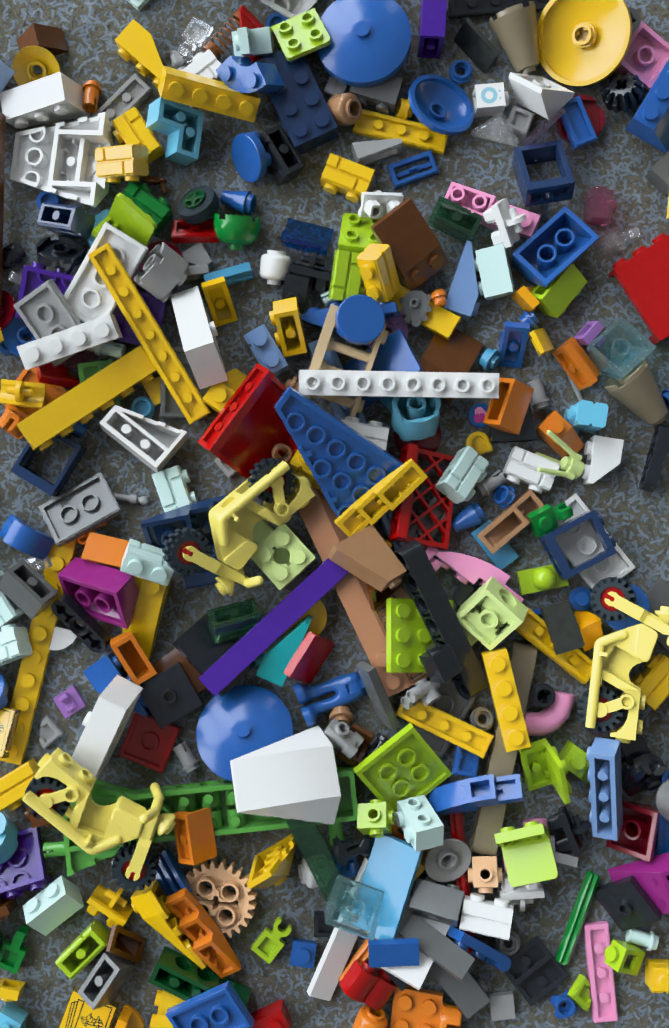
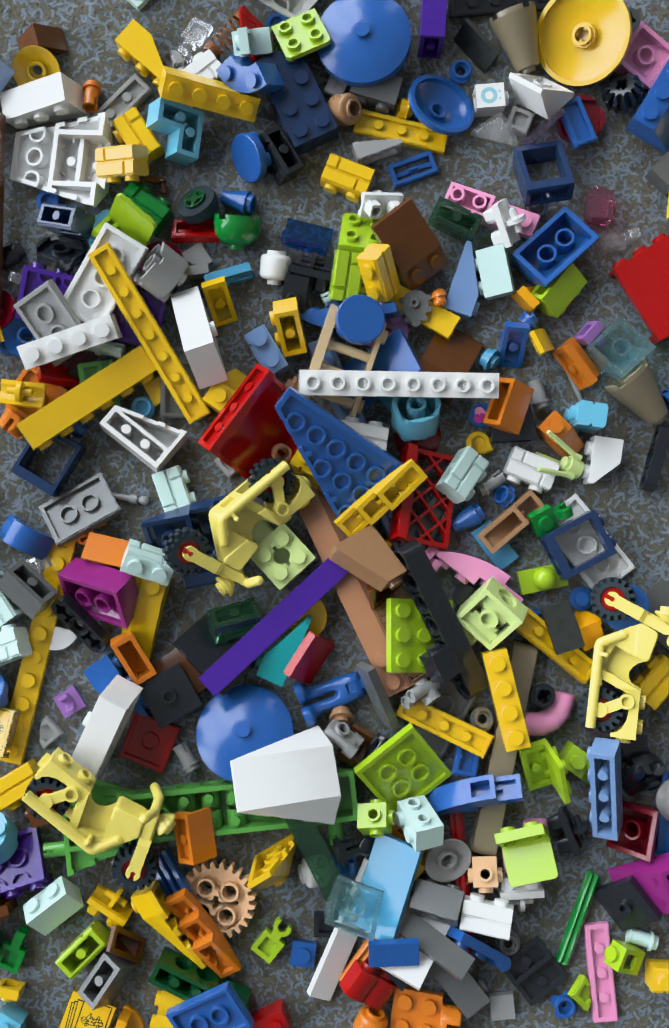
light grey tile [549,834,578,869] -> none

